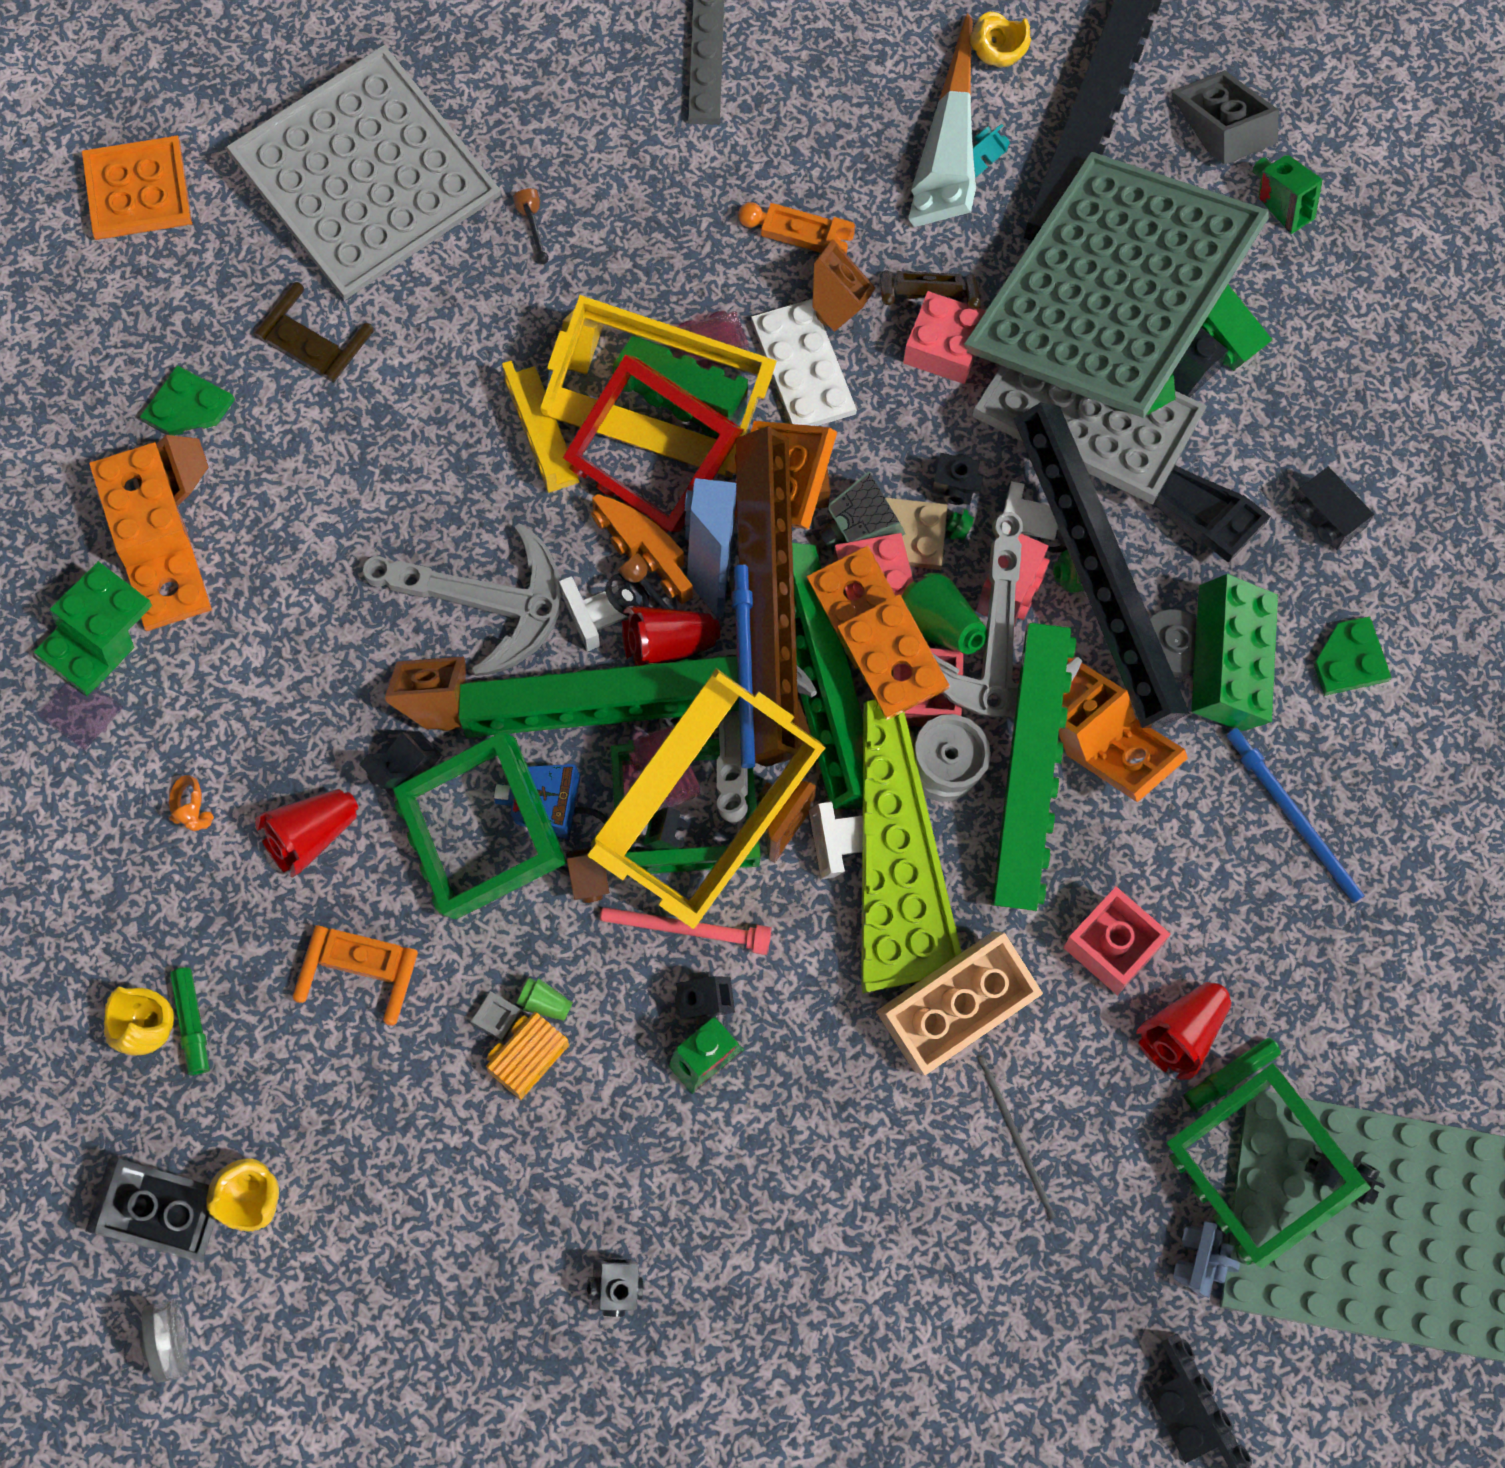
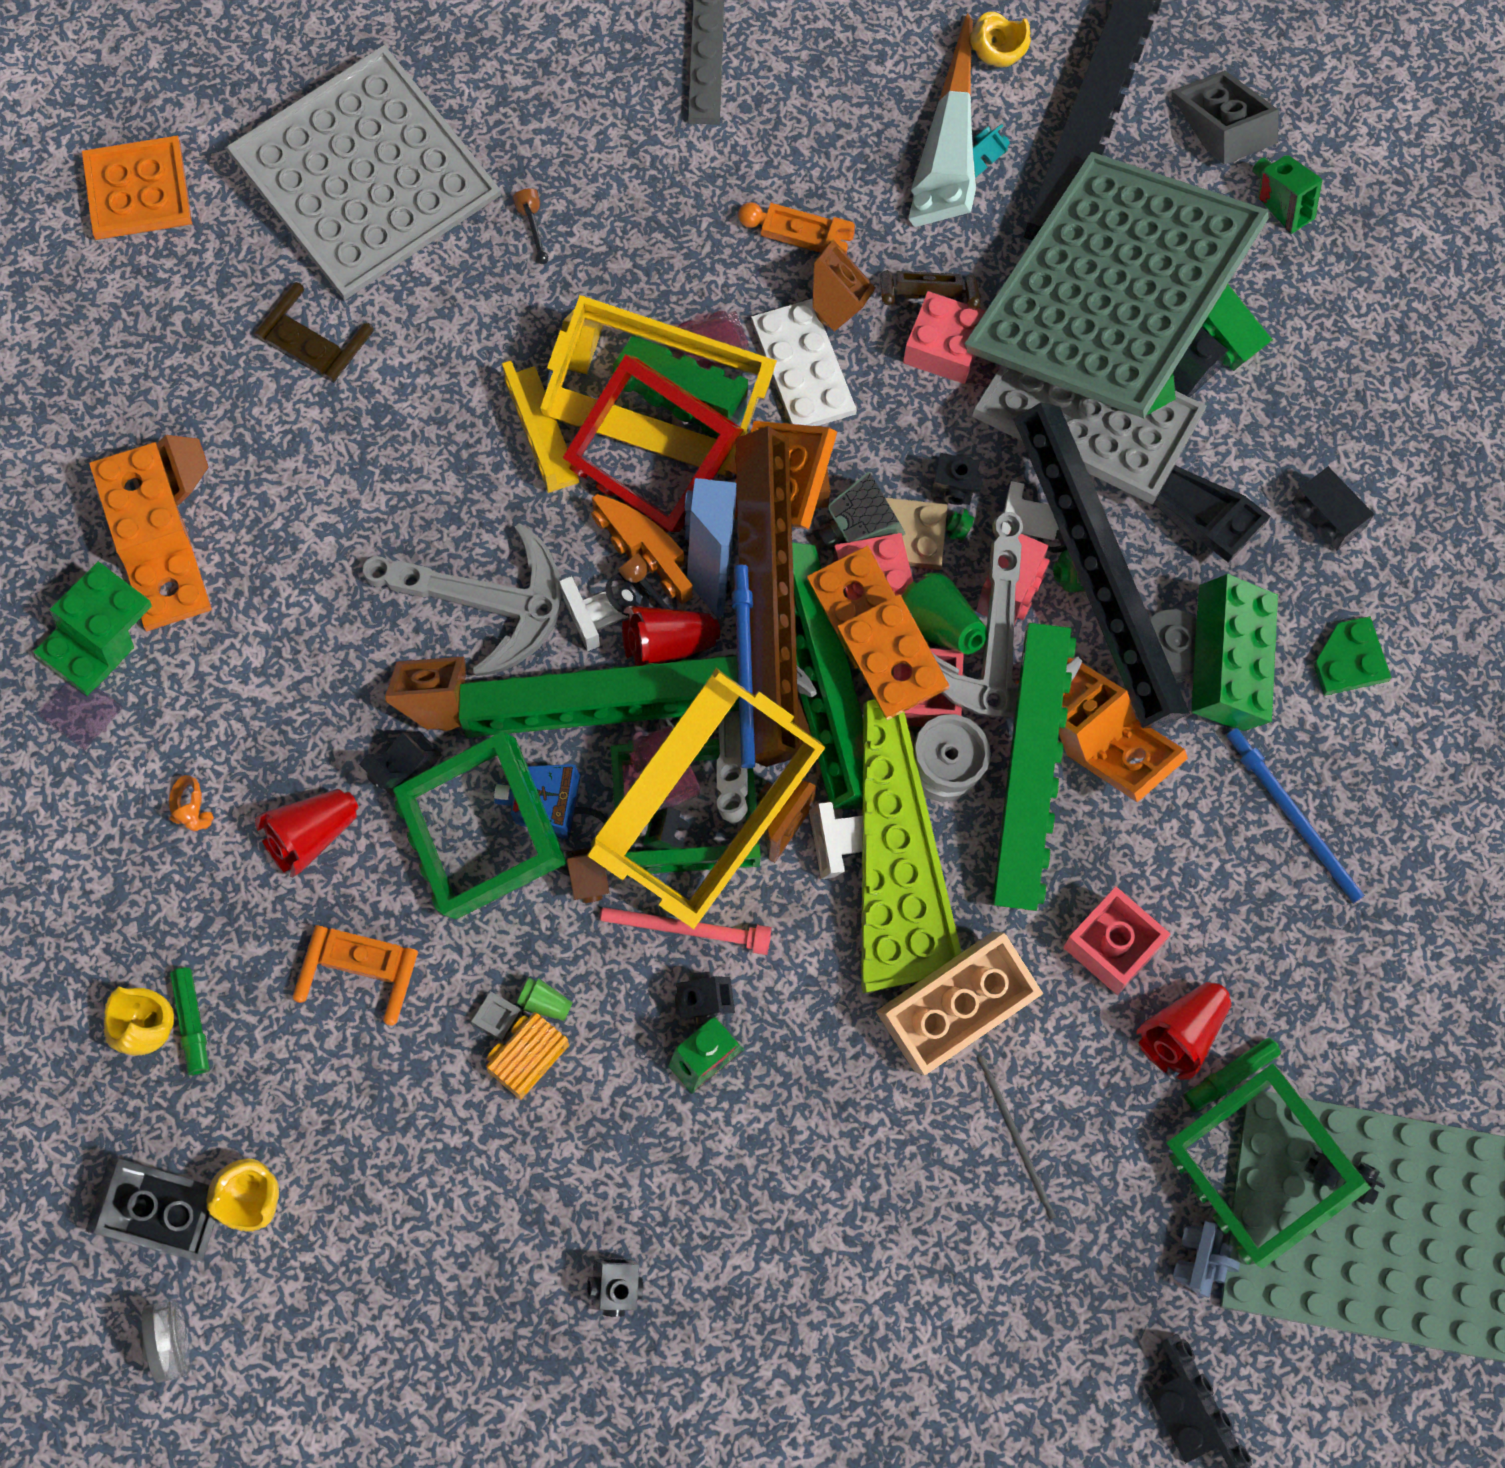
green plate [140,365,235,436] -> none

